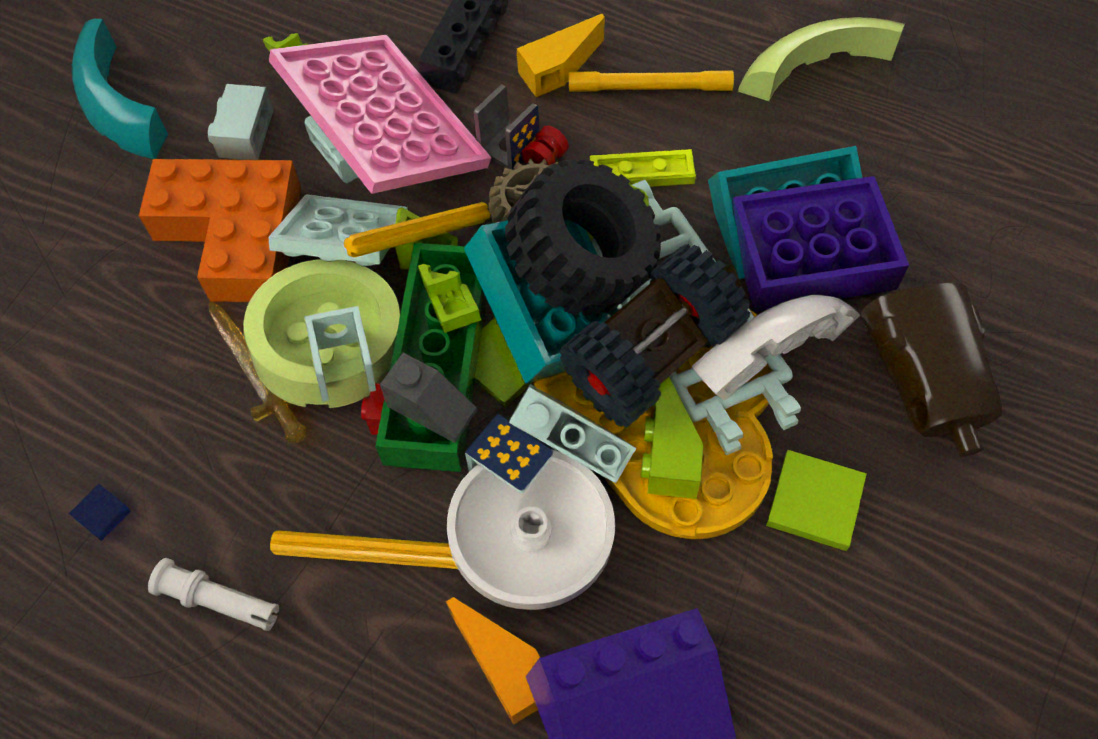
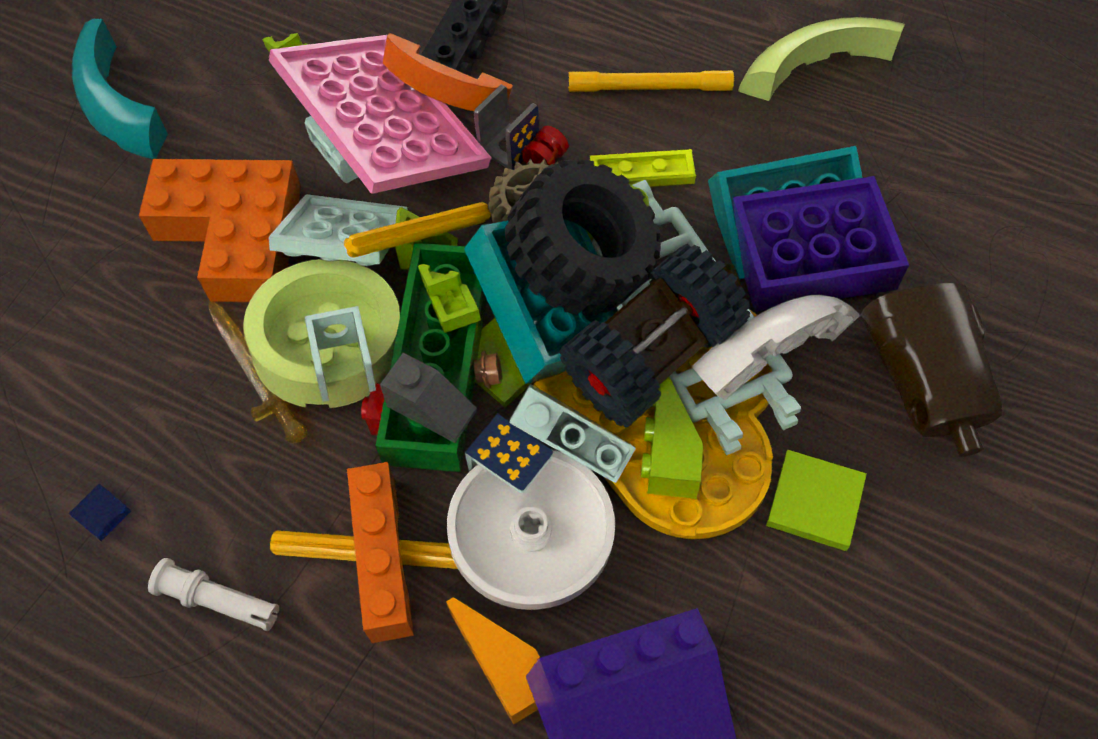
light aqua brick [208,84,274,160] -> none
yellow slope [517,14,605,97] -> none
none -> orange arch [347,462,414,643]
none -> orange slope [383,33,513,111]
none -> nougat plate [474,351,502,389]

